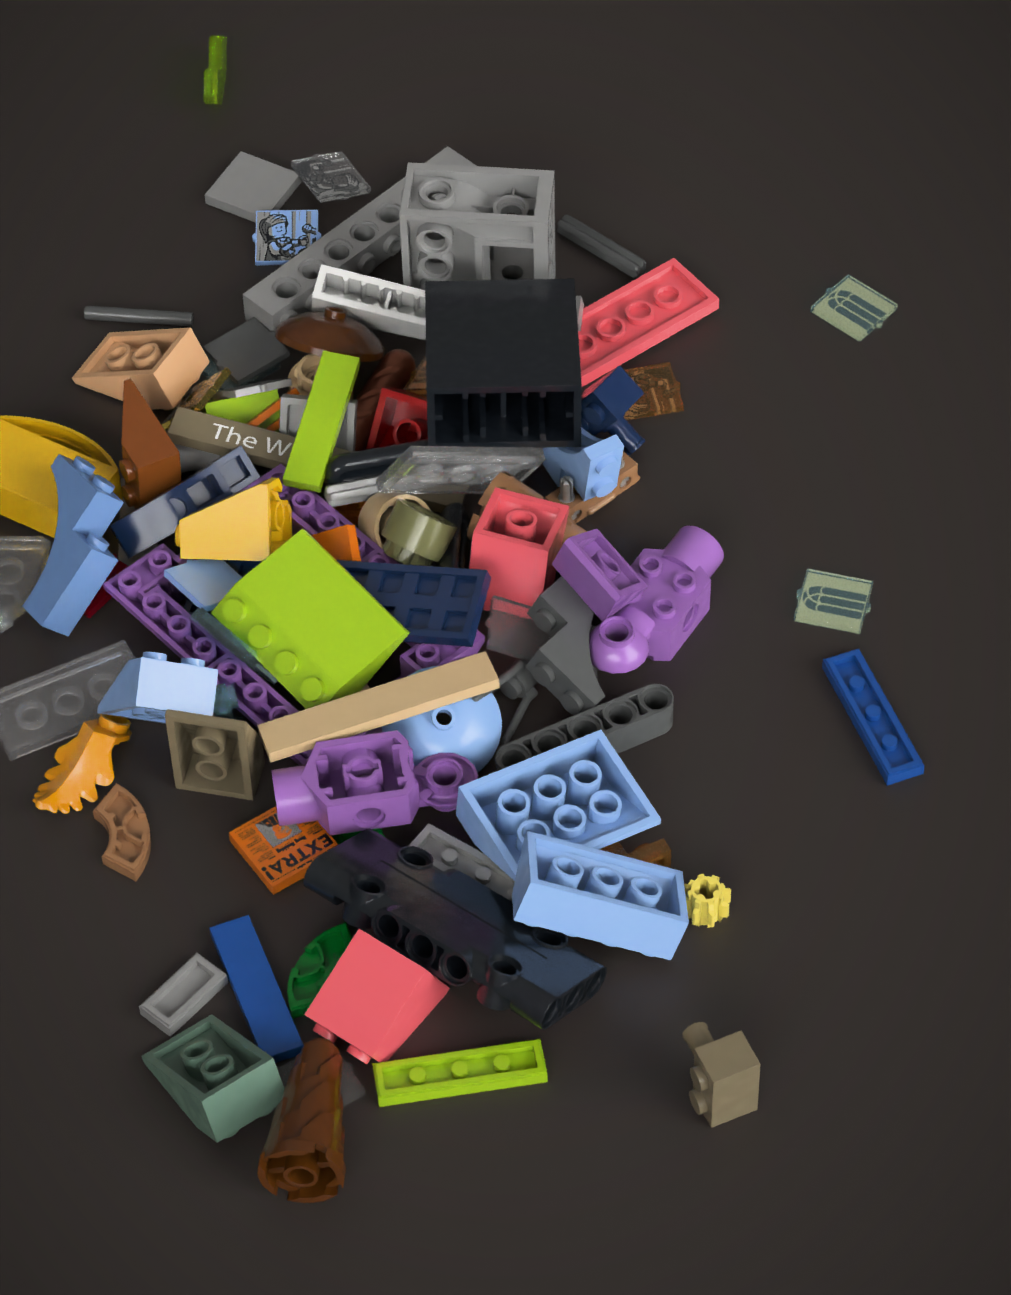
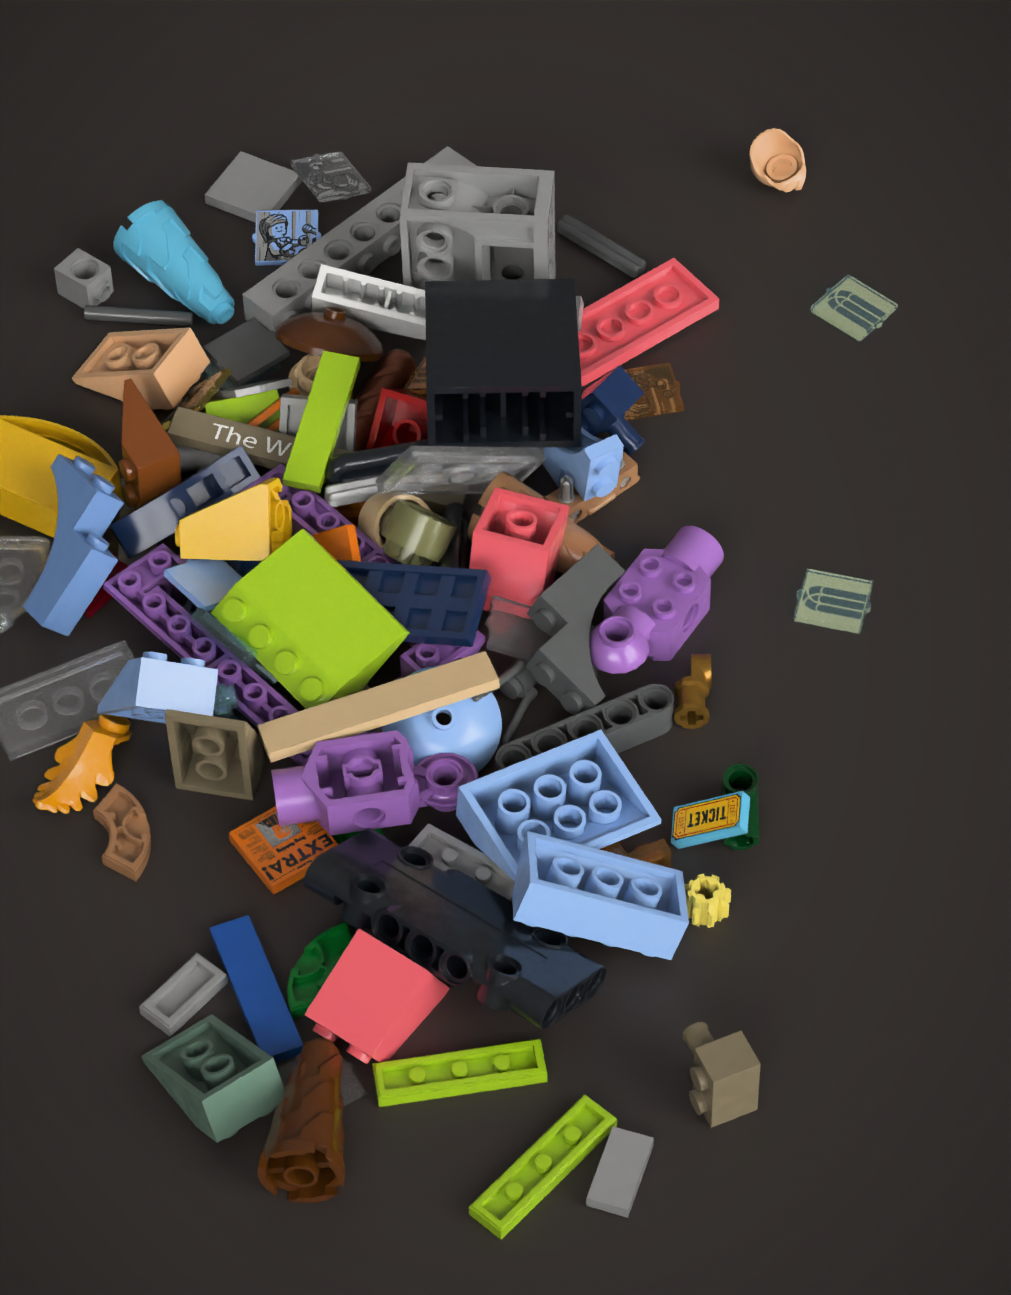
clear neon green tile [204,35,227,105] -> none
medium lavender slope [552,529,648,622] -> none
blue tile [822,648,925,786] -> none
none -> light grey brick [54,248,114,309]
none -> medium azure cone [113,200,235,324]
none -> lime tile [468,1094,617,1240]
none -> light grey tile [586,1126,654,1218]
none -> tile [671,791,750,849]
none -> pearl gold connector [674,654,712,729]
none -> dark green piece [721,763,759,850]
none -> light nougat hair [749,128,806,193]

